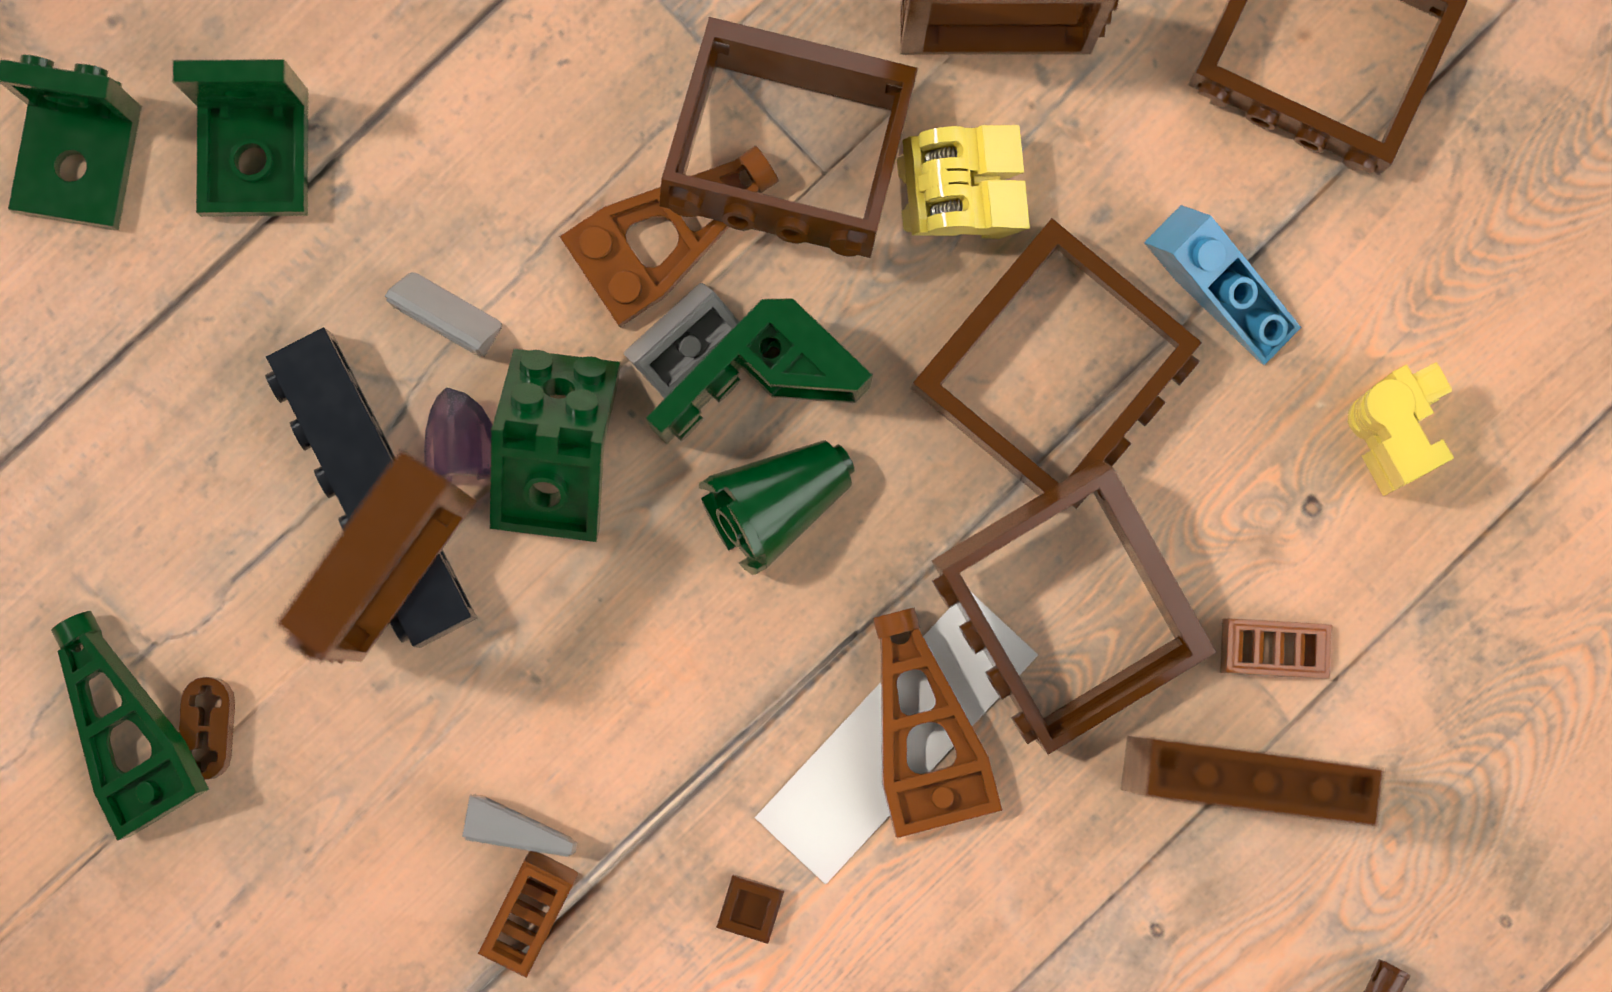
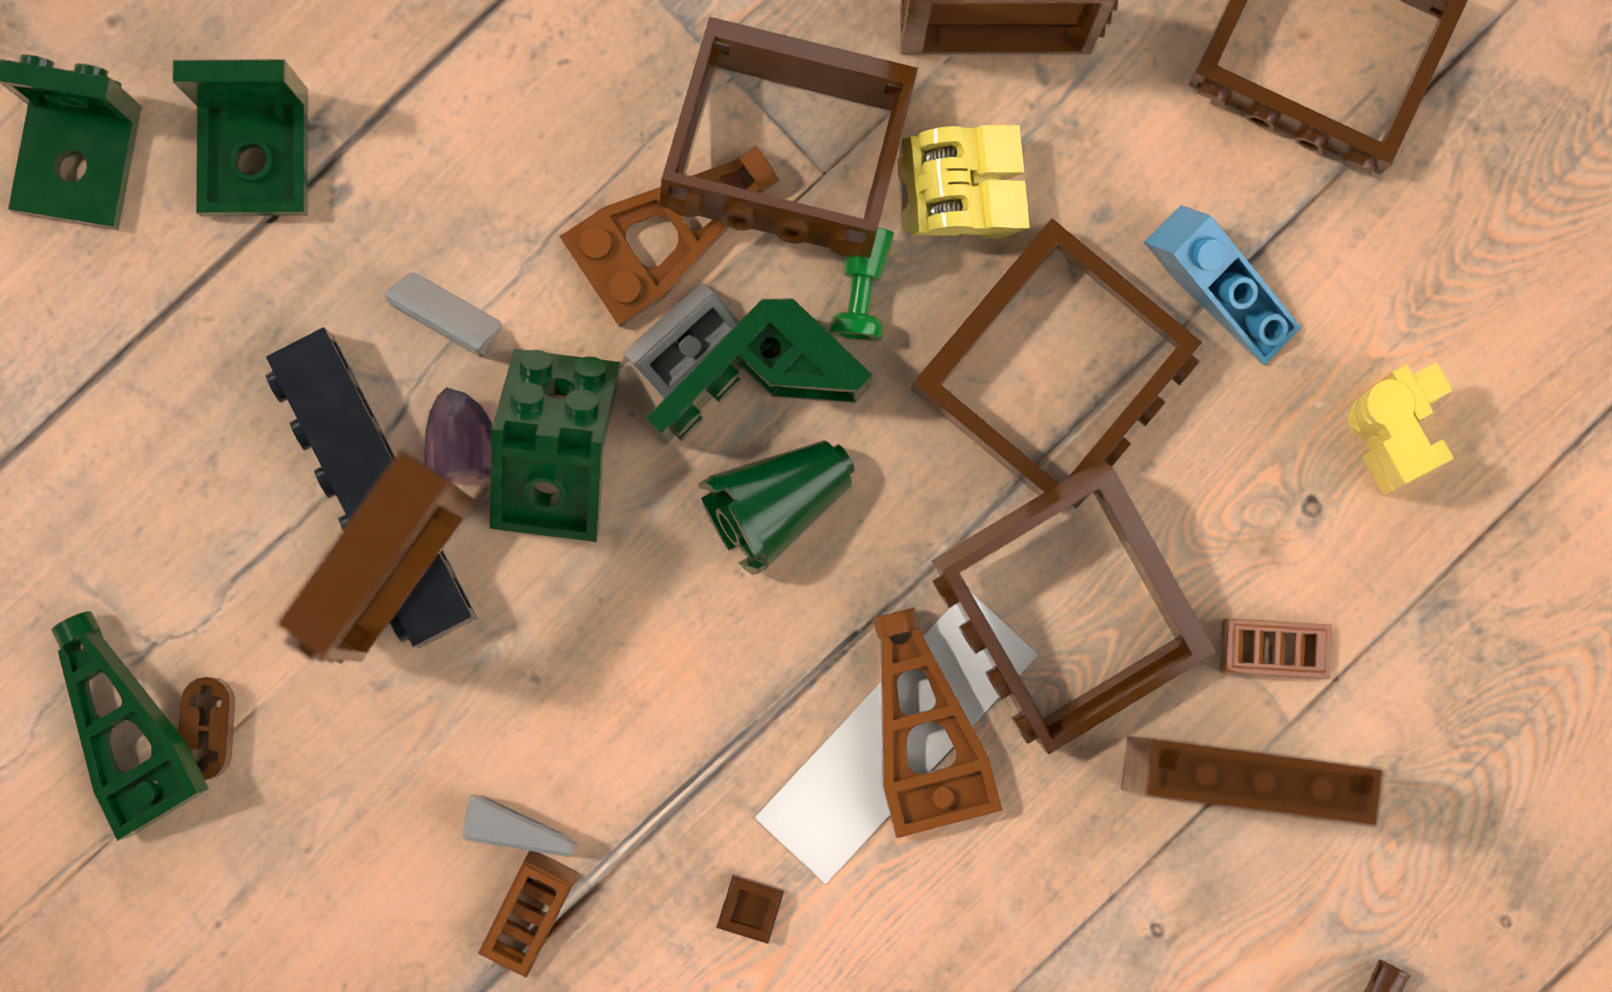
none -> green piece [829,227,894,341]

